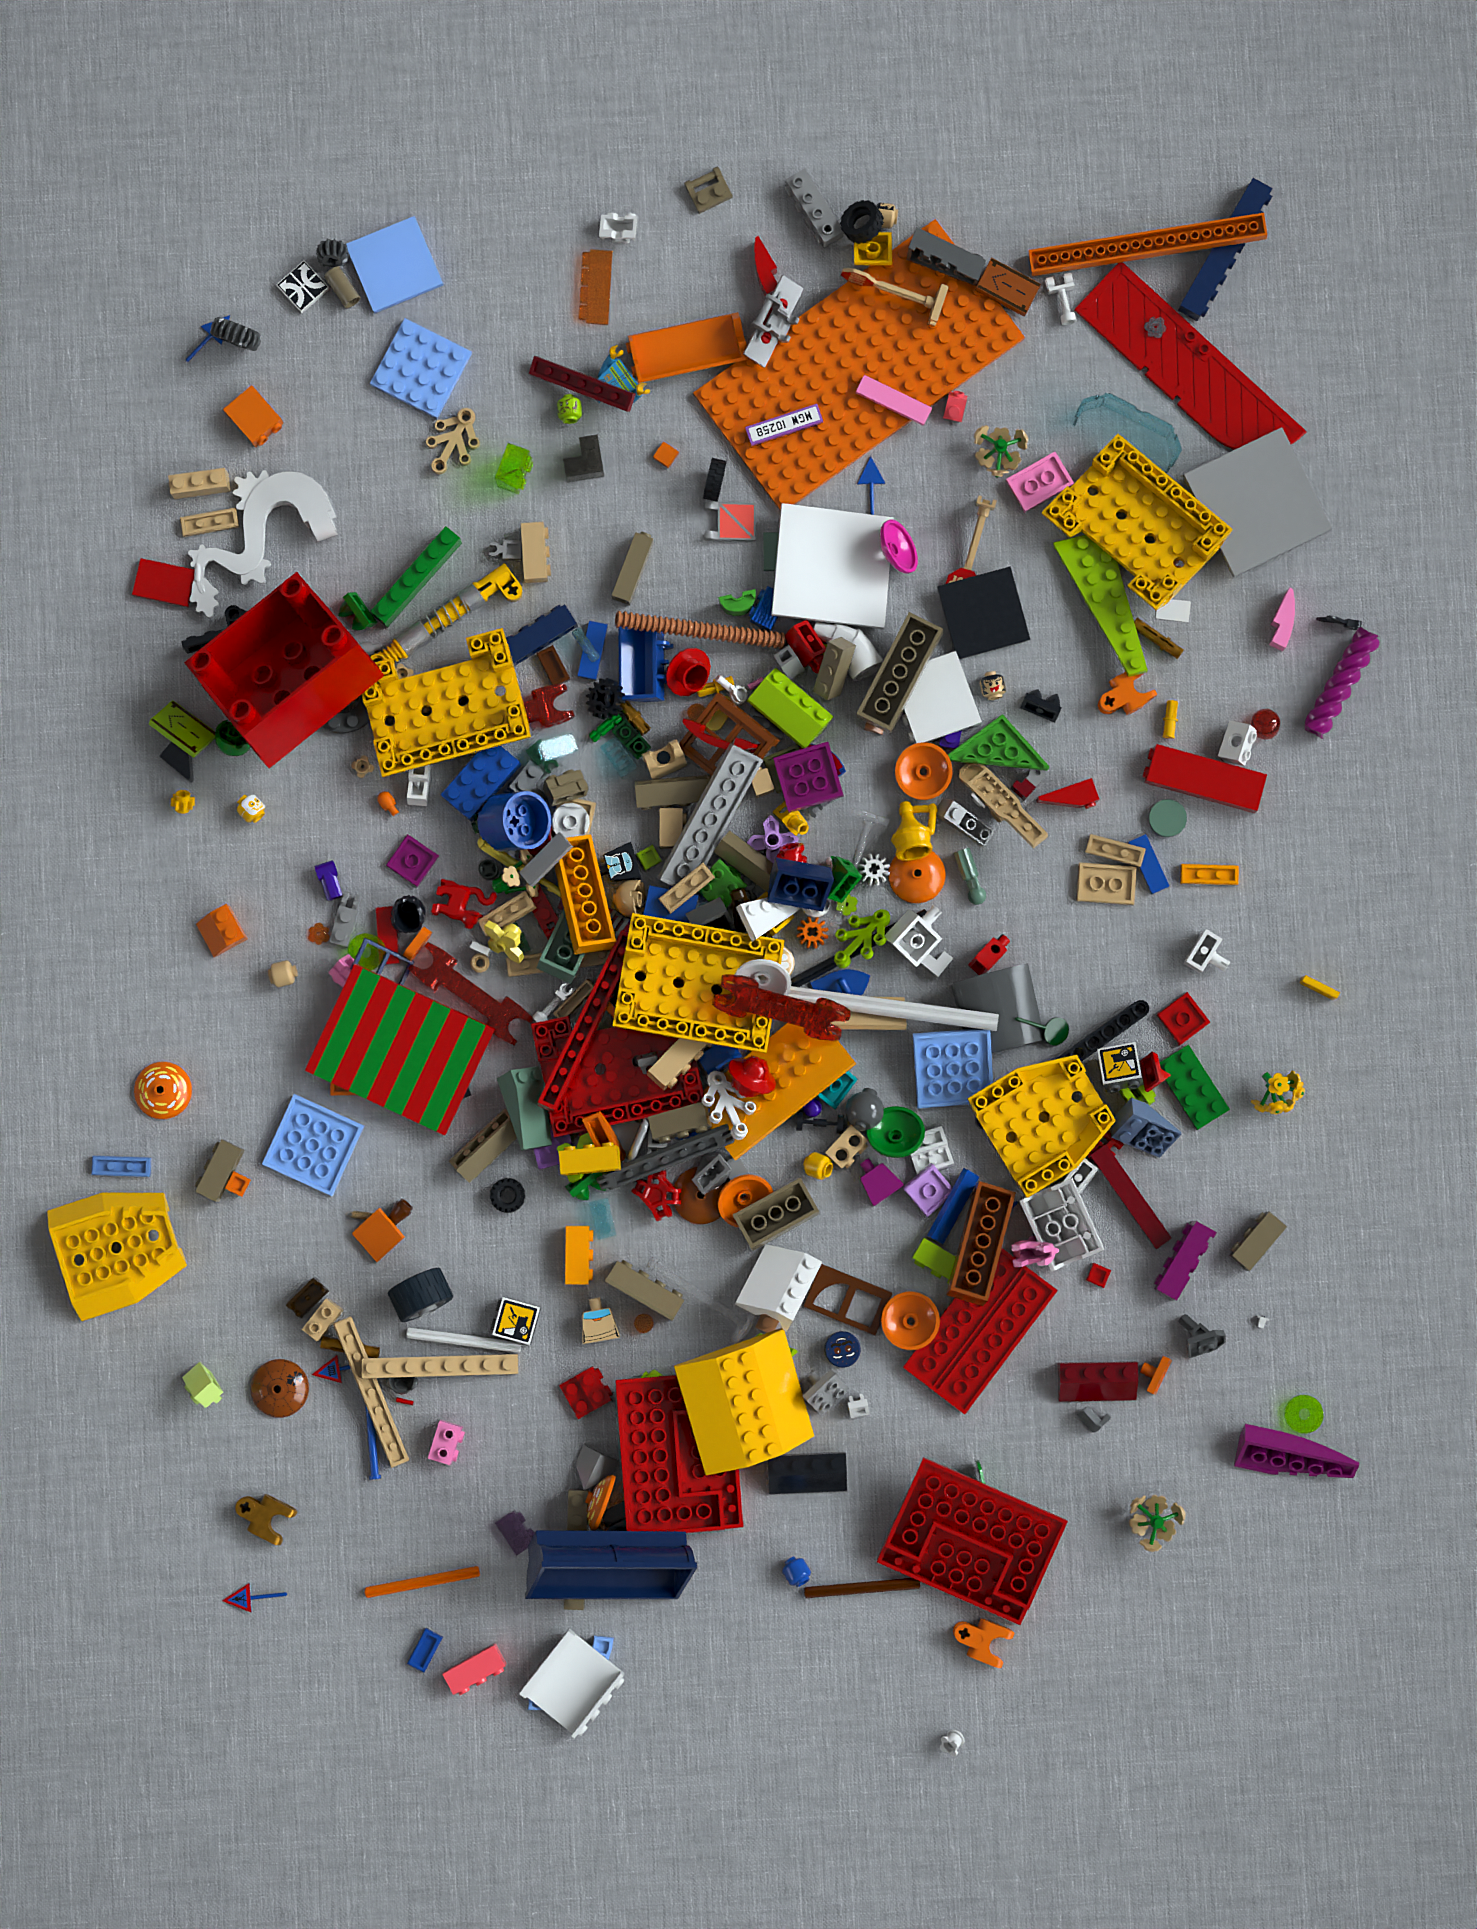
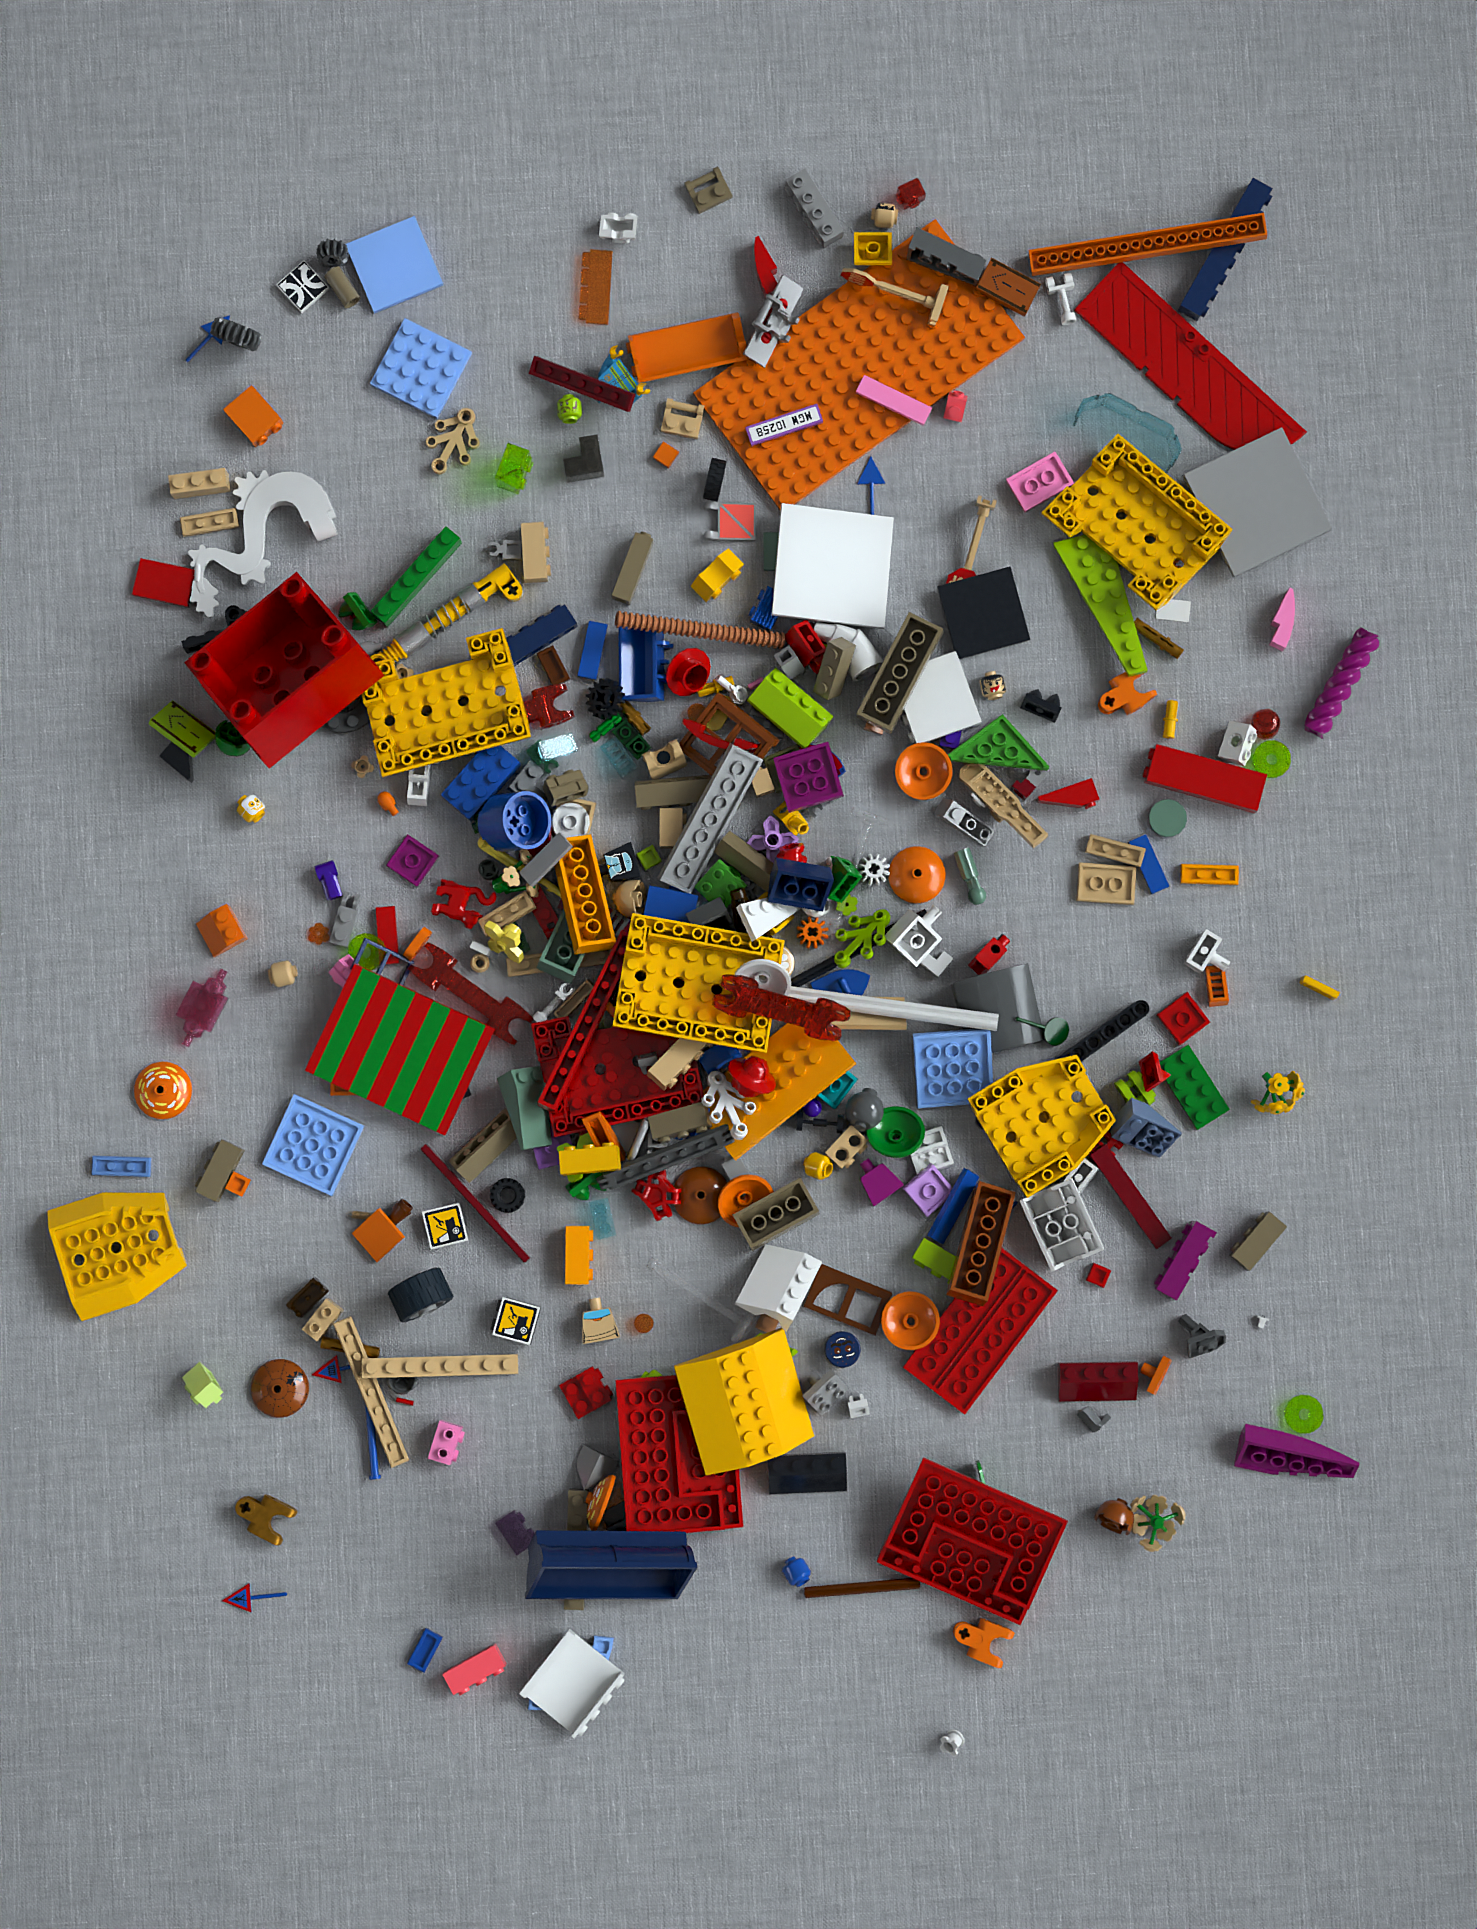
yellow gear [170,790,195,814] -> none
orange axle [365,1566,480,1598] -> none
black hair [390,895,426,934] -> none
white axle [406,1328,522,1353] -> none
clear light blue axle [572,627,600,662] -> none
dark tan slope [605,1260,684,1321] -> none
tan tile [659,863,715,914] -> none
light grey slope [692,1153,732,1194] -> none
bright green cylinder [718,589,756,616] -> none
black tyre [840,200,884,244] -> none
dark pink dish [880,519,918,574] -> none
yellow piece [891,801,938,861] -> none
tan plant [974,425,1028,478] -> none
bright pink animal [1012,1236,1059,1267] -> none
piece [1097,1042,1144,1093] -> none
clear light blue plant [1144,317,1166,338] -> none
black piece [1316,615,1362,630] -> none
none -> clear pink piece [176,969,229,1047]
none -> dark red tile [421,1144,531,1263]
none -> piece [422,1203,468,1249]
none -> tan plate [661,398,705,440]
none -> yellow brick [691,548,744,602]
none -> clear red brick [895,178,926,209]
none -> dark orange cylinder [1094,1498,1134,1535]
none -> orange slope [1205,964,1229,1007]
none -> clear neon green tile [1252,740,1291,778]

